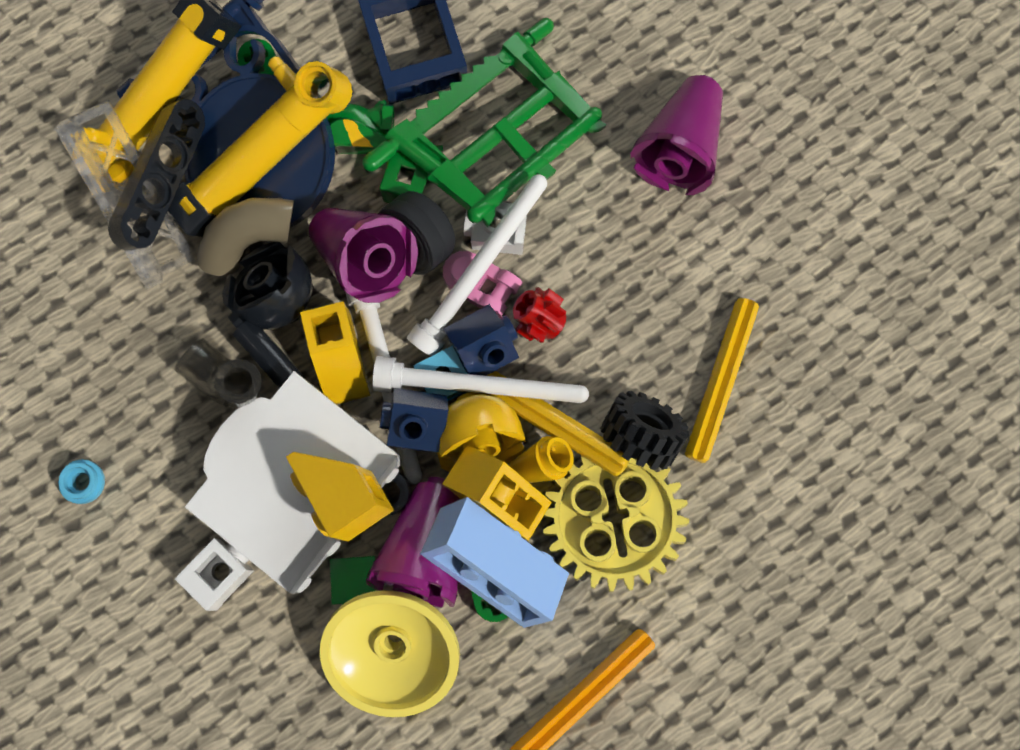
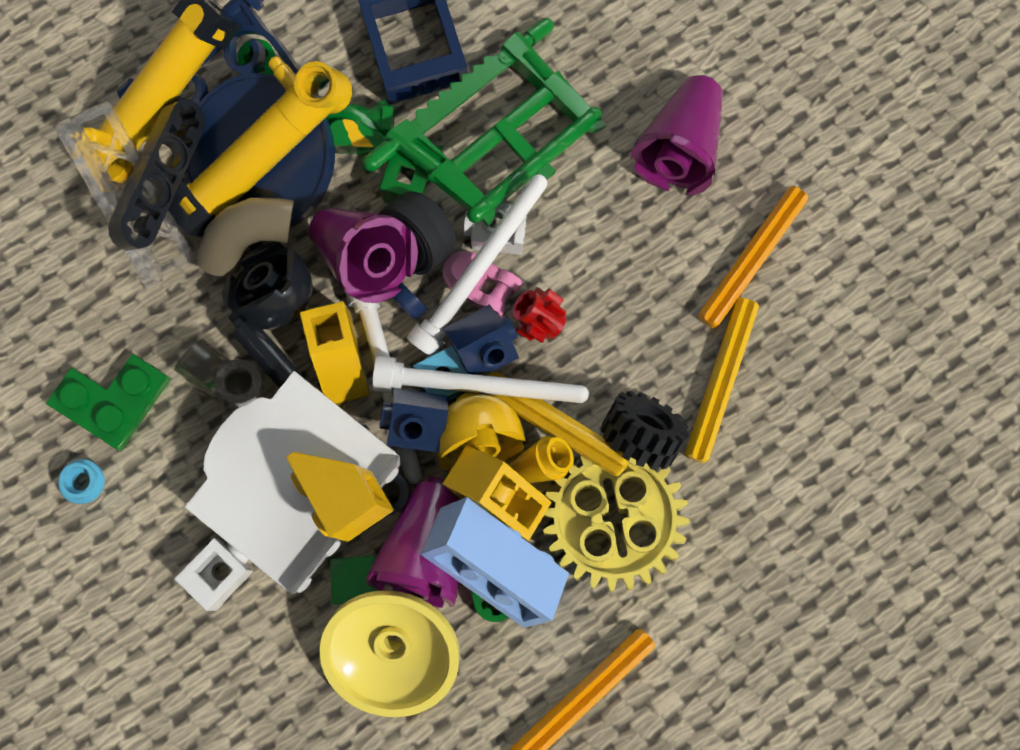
none -> green plate [45,354,171,451]
none -> dark blue tile [392,283,428,319]
none -> light orange axle [698,186,808,329]

